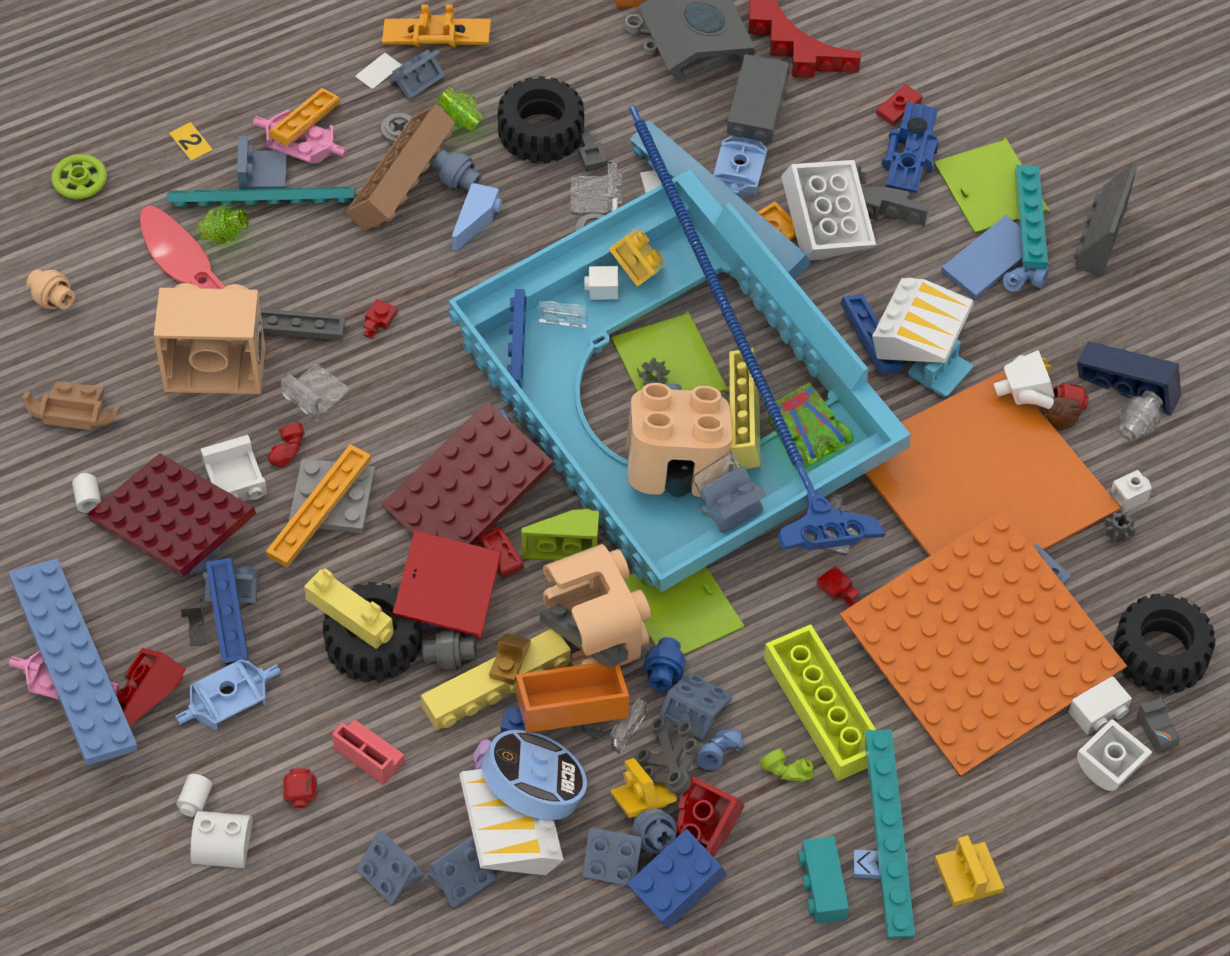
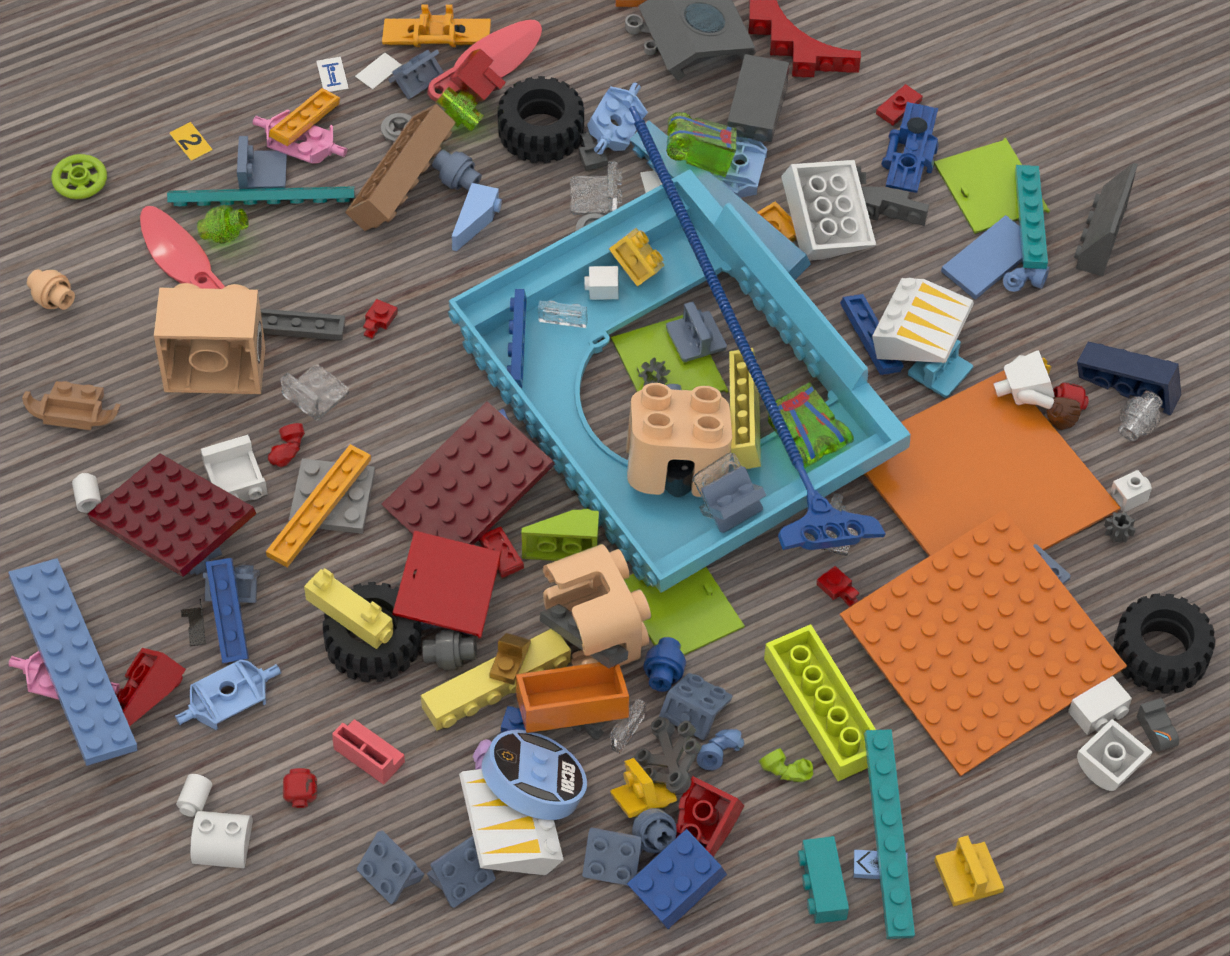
none -> white sticker [316,57,349,92]
none -> coral plant [427,20,542,102]
none -> red plate [449,49,506,102]
none -> light blue plate [587,83,648,154]
none -> clear neon green piece [666,112,736,177]
none -> sand blue bracket [666,302,727,362]

